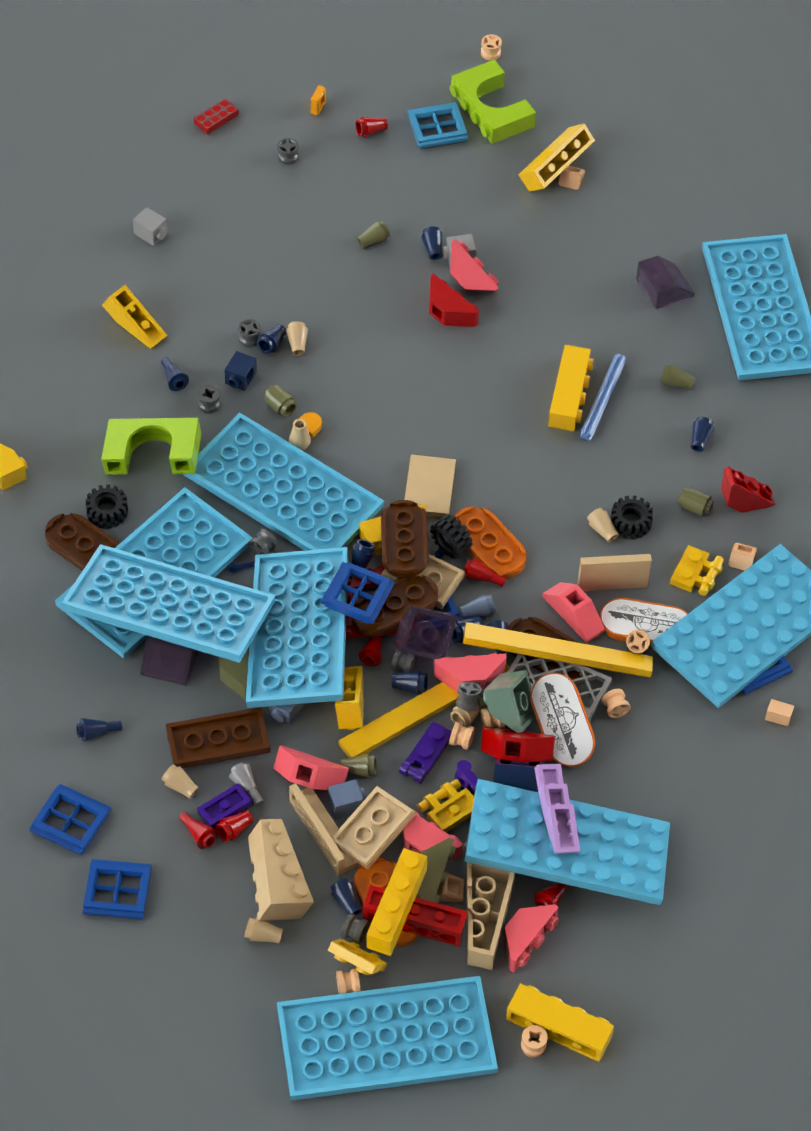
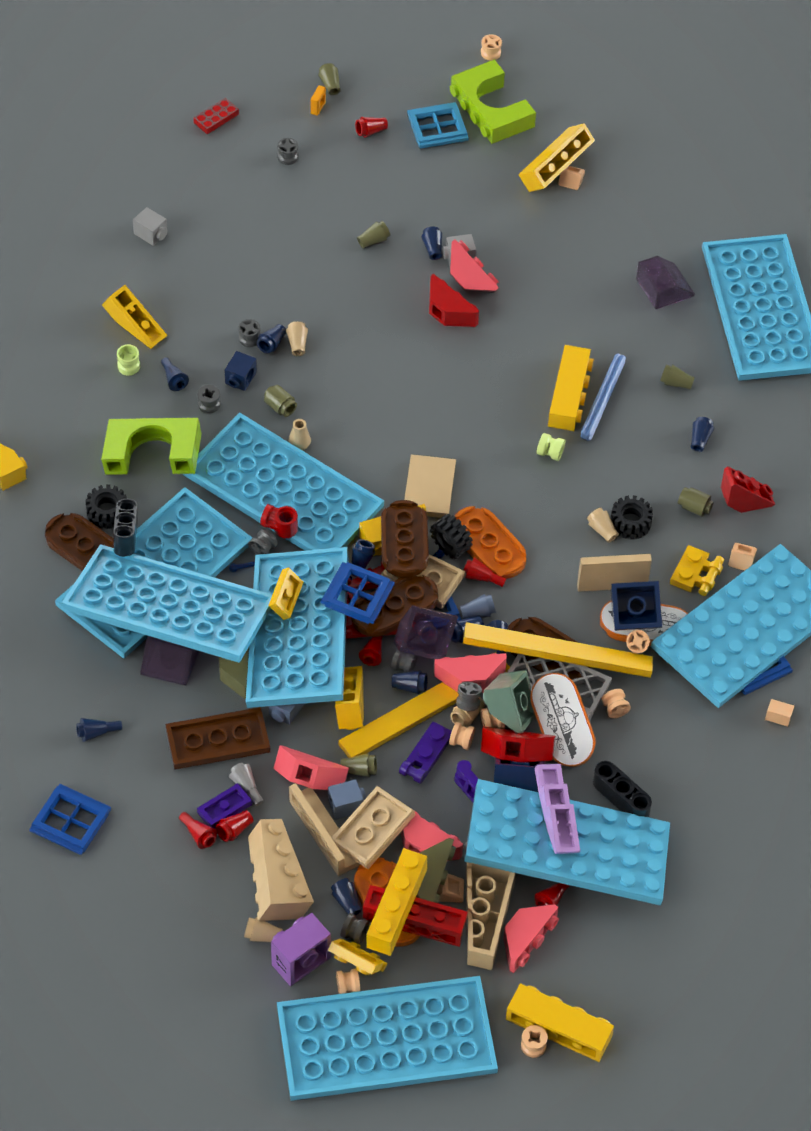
blue piece [83,859,152,920] -> none
tan cone [162,764,199,799] -> none
light orange tile [299,412,322,438] -> none
yellow plate [417,779,474,833] -> none
coral slope [542,582,605,643] -> none
none -> black beam [113,499,138,557]
none -> yellowish green wheel [117,344,140,376]
none -> red piece [260,504,298,538]
none -> yellow plate [268,567,304,620]
none -> medium lavender brick [271,913,331,987]
none -> olive cone [318,63,341,95]
none -> yellowish green wheel [537,433,566,461]
none -> black beam [593,760,652,817]
none -> dark blue slope [611,581,662,631]

